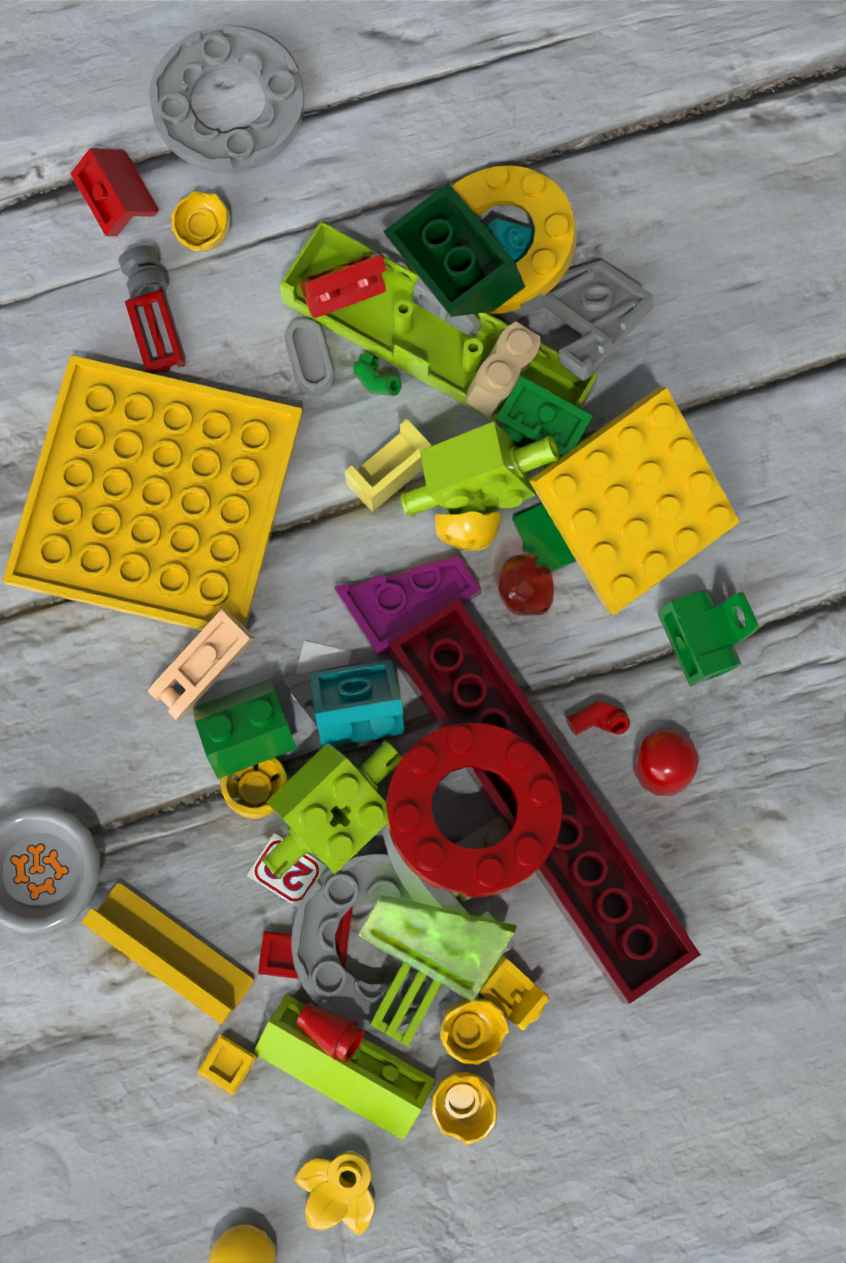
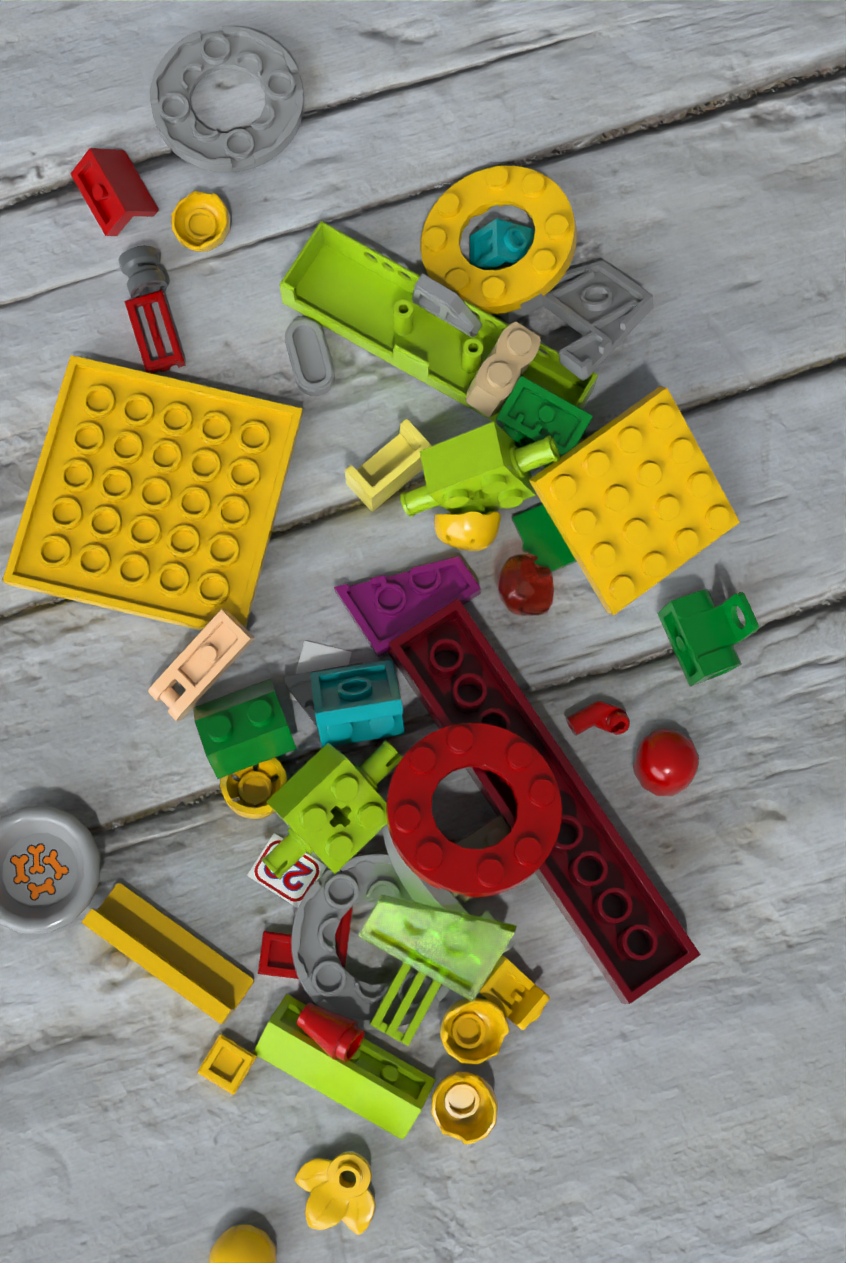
red bracket [298,253,387,318] -> none
green arm [353,353,402,396] -> none
dark green slope [383,183,526,317] -> none

